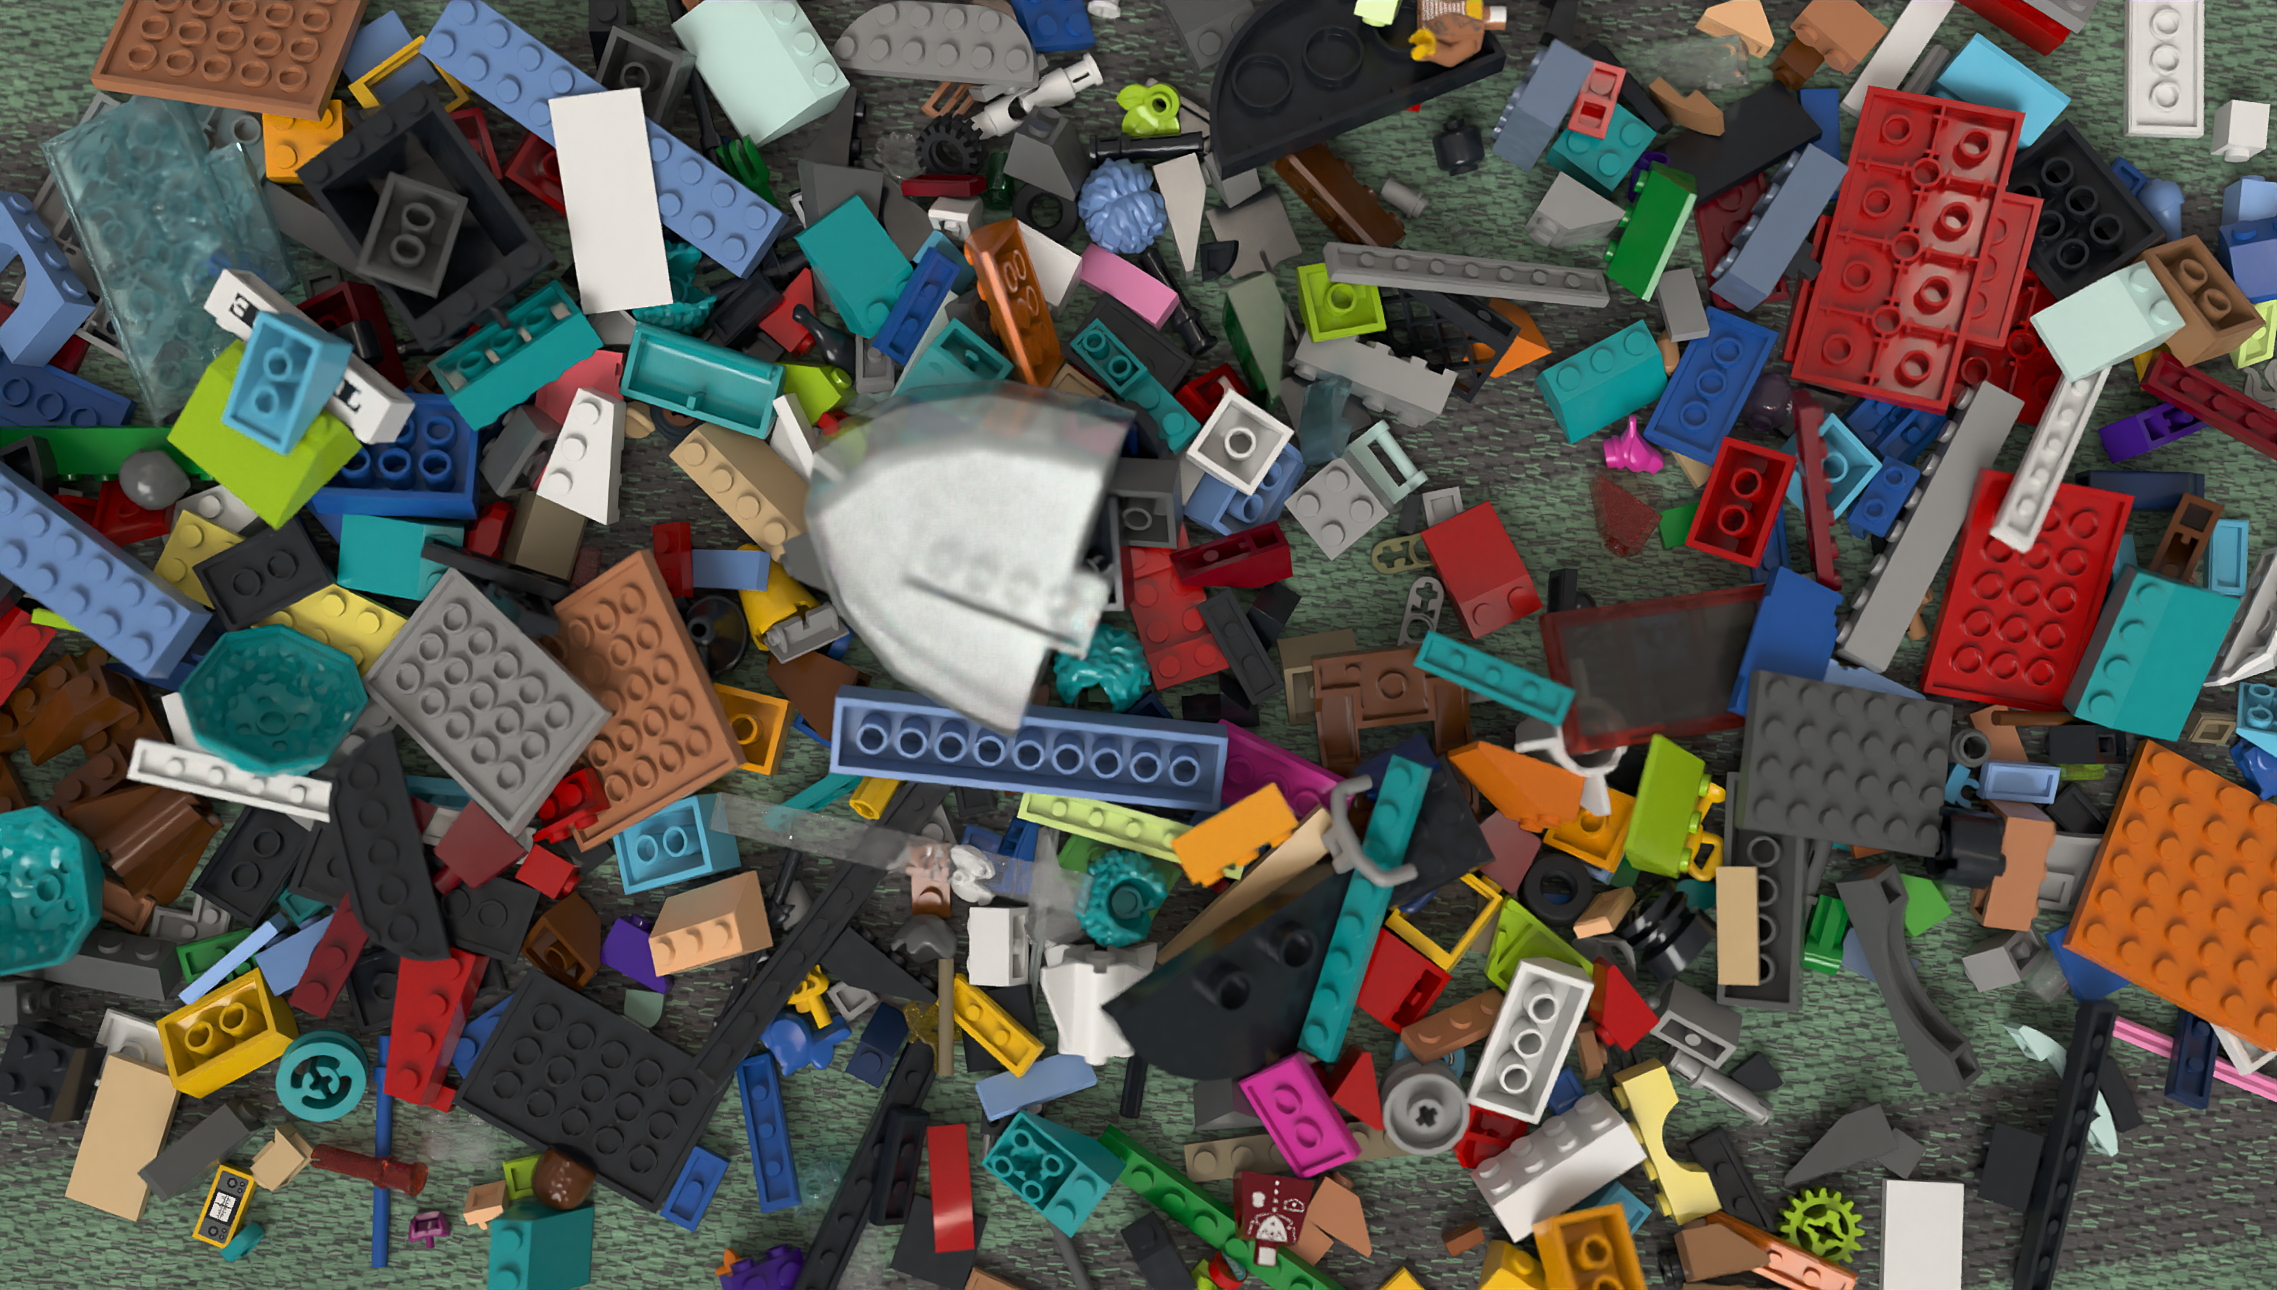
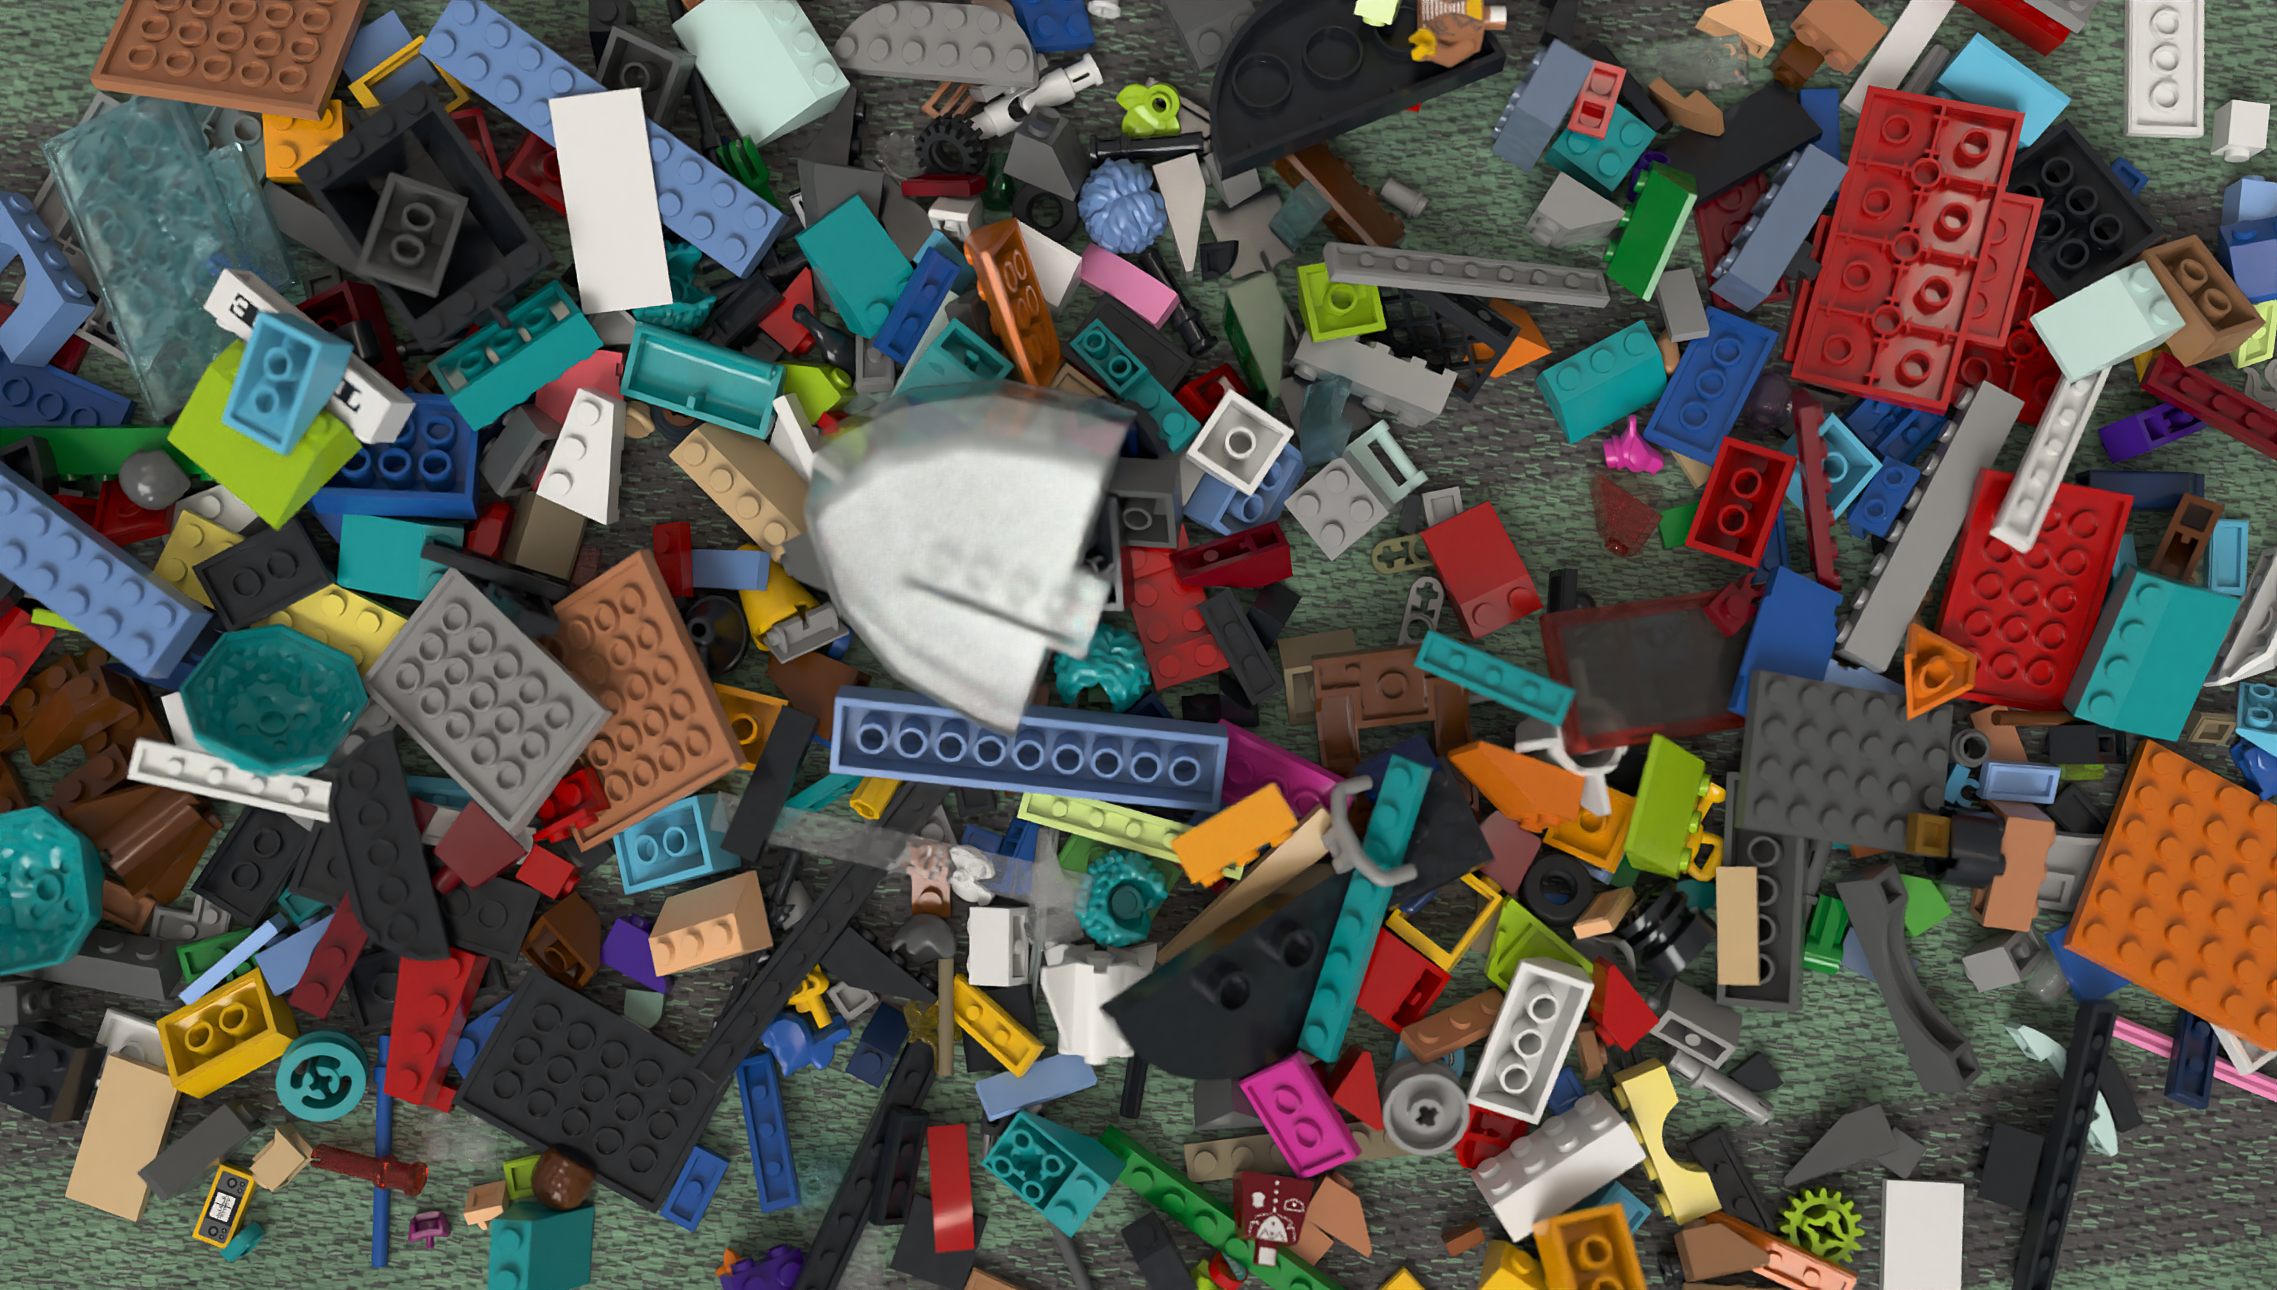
black head [1433,118,1485,177] -> none
medium blue piece [2137,179,2185,244] -> none
none -> black tile [720,705,821,864]
none -> clear light blue tile [1268,179,1332,252]
none -> dark red plate [1701,572,1766,638]
none -> orange slope [1904,622,1977,720]
none -> pearl gold plate [1905,813,1951,857]

